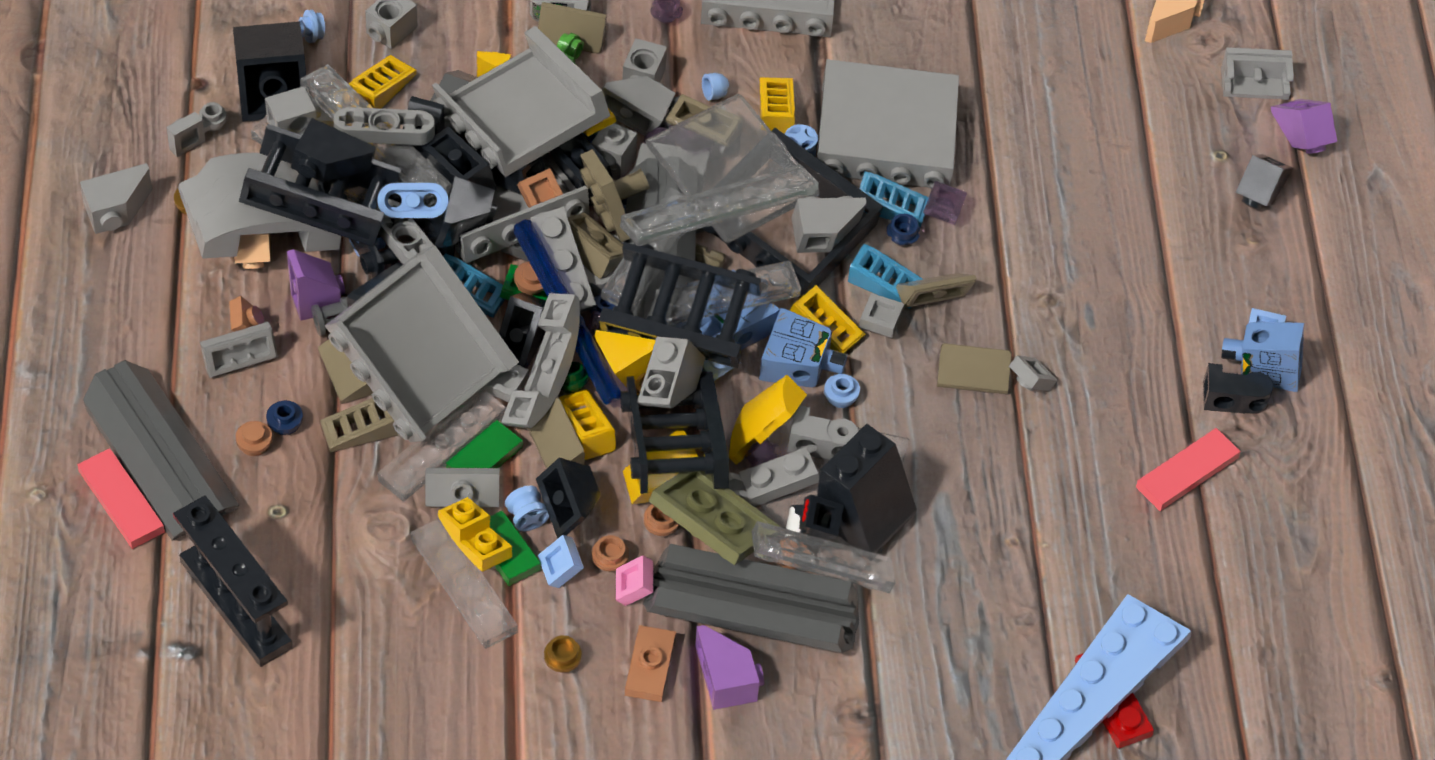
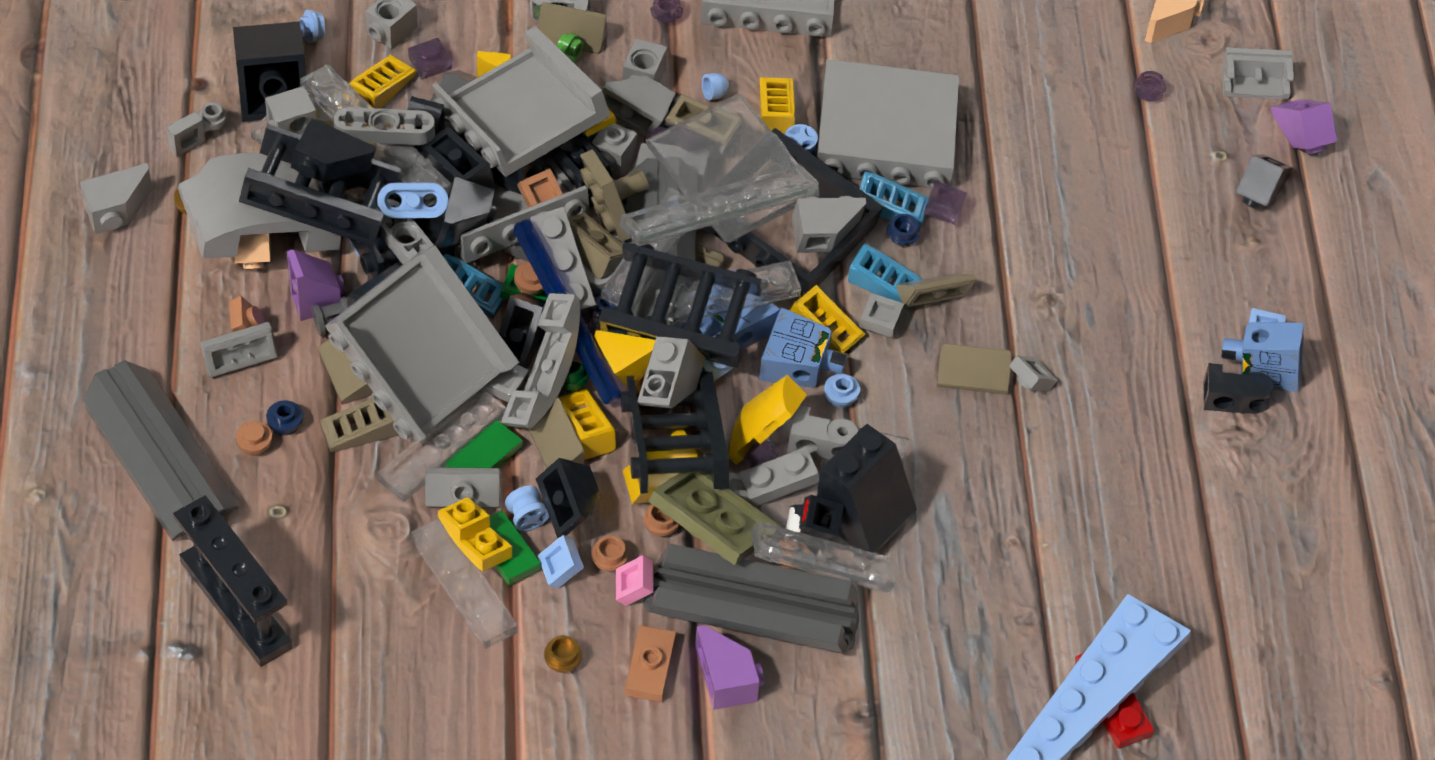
coral tile [77,448,165,549] -> none
coral tile [1136,428,1241,511] -> none
none -> clear purple plate [408,38,452,79]
none -> clear purple plate [1133,71,1166,101]

